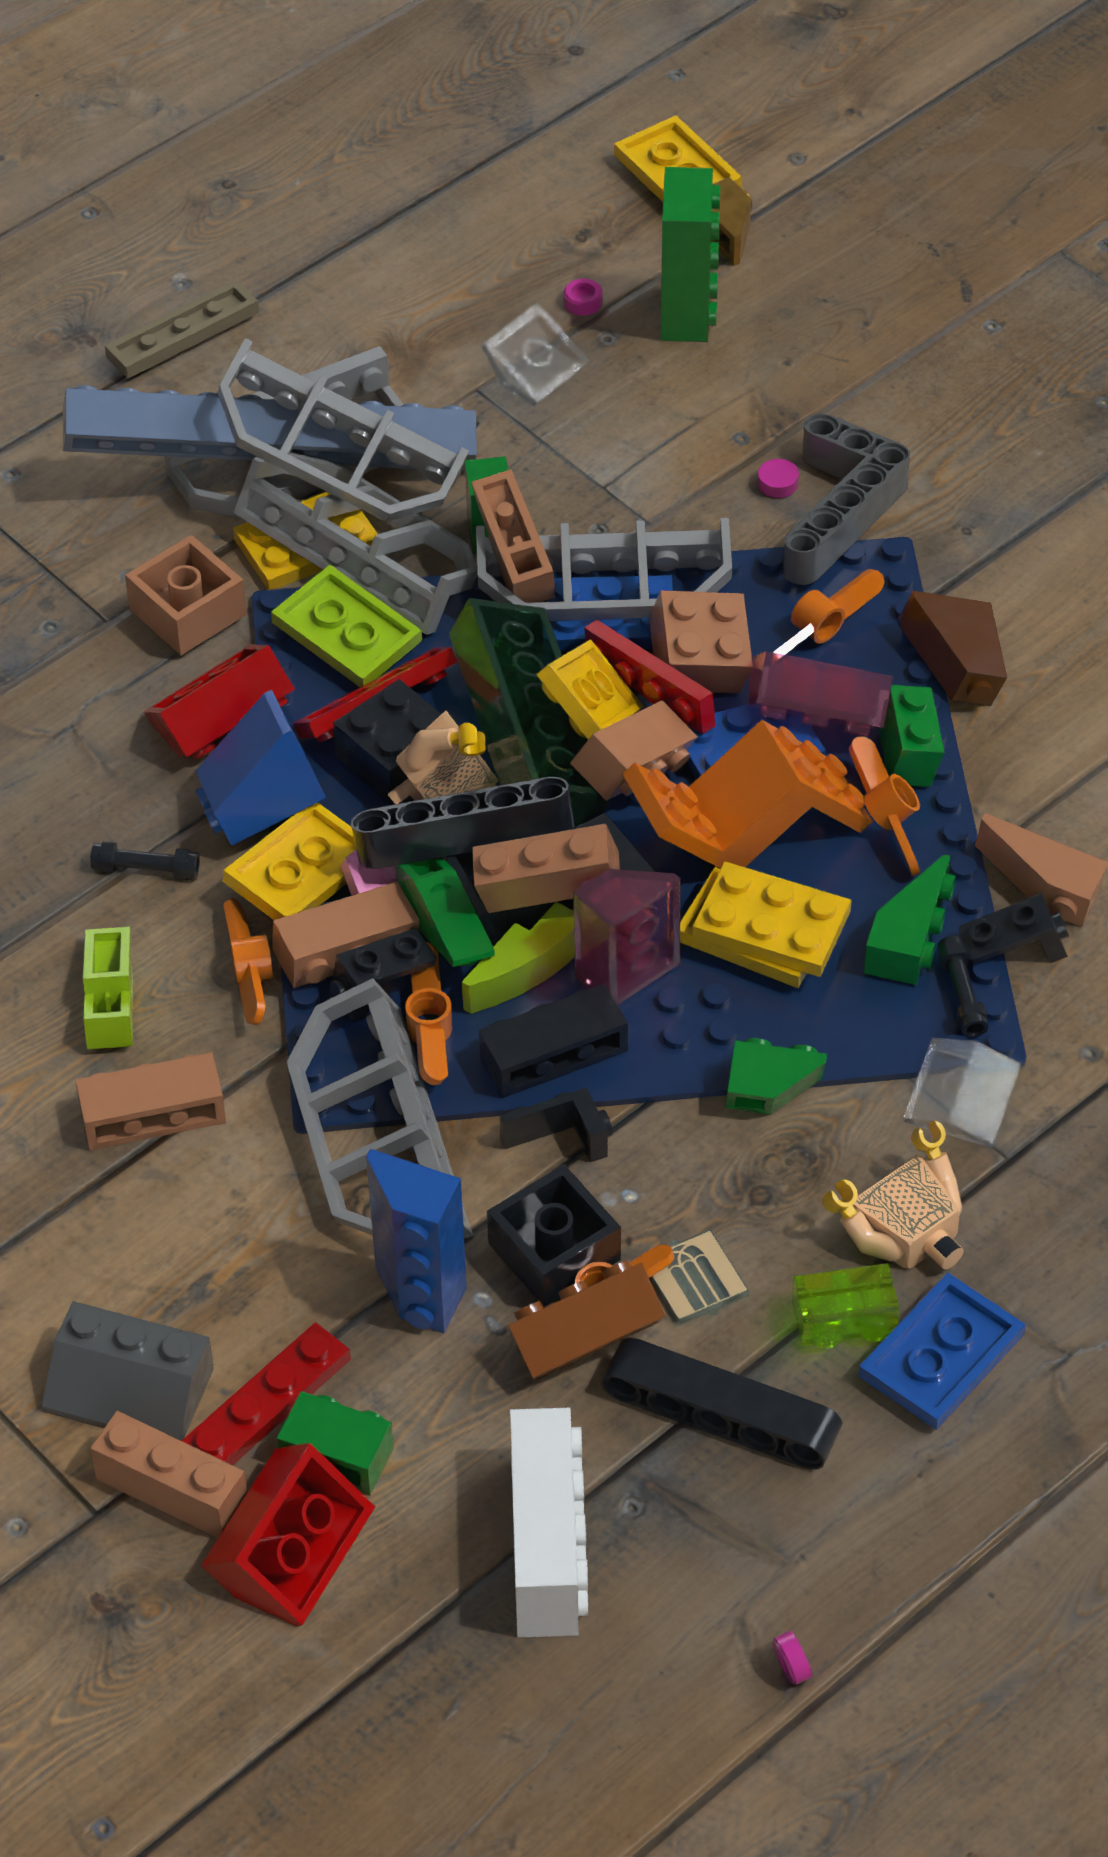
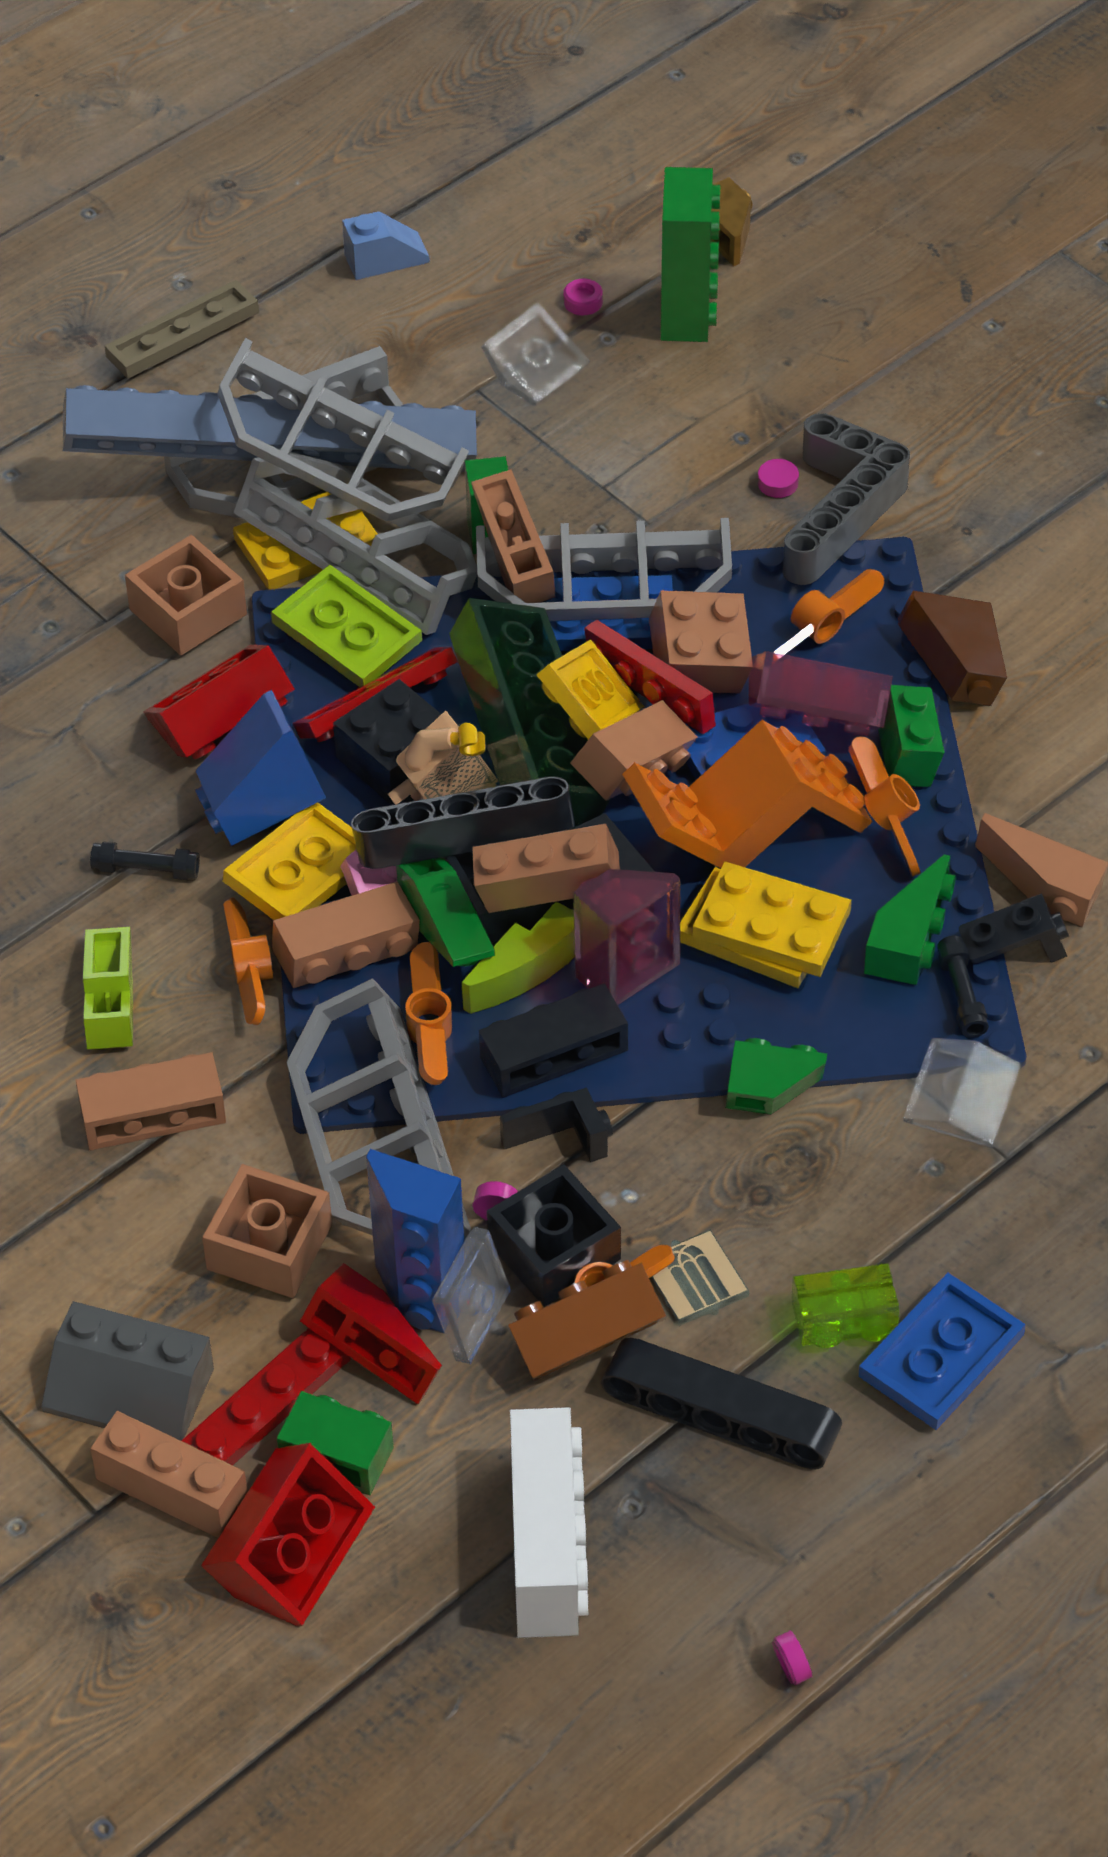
black bracket [329,929,436,1022] -> none
yellow plate [614,115,742,202] -> none
light nougat torso [822,1121,964,1270] -> none
none -> nougat brick [202,1164,332,1298]
none -> red slope [299,1263,442,1404]
none -> medium blue slope [342,211,430,280]
none -> clear plate [432,1227,511,1364]
none -> dark pink tile [473,1181,518,1220]

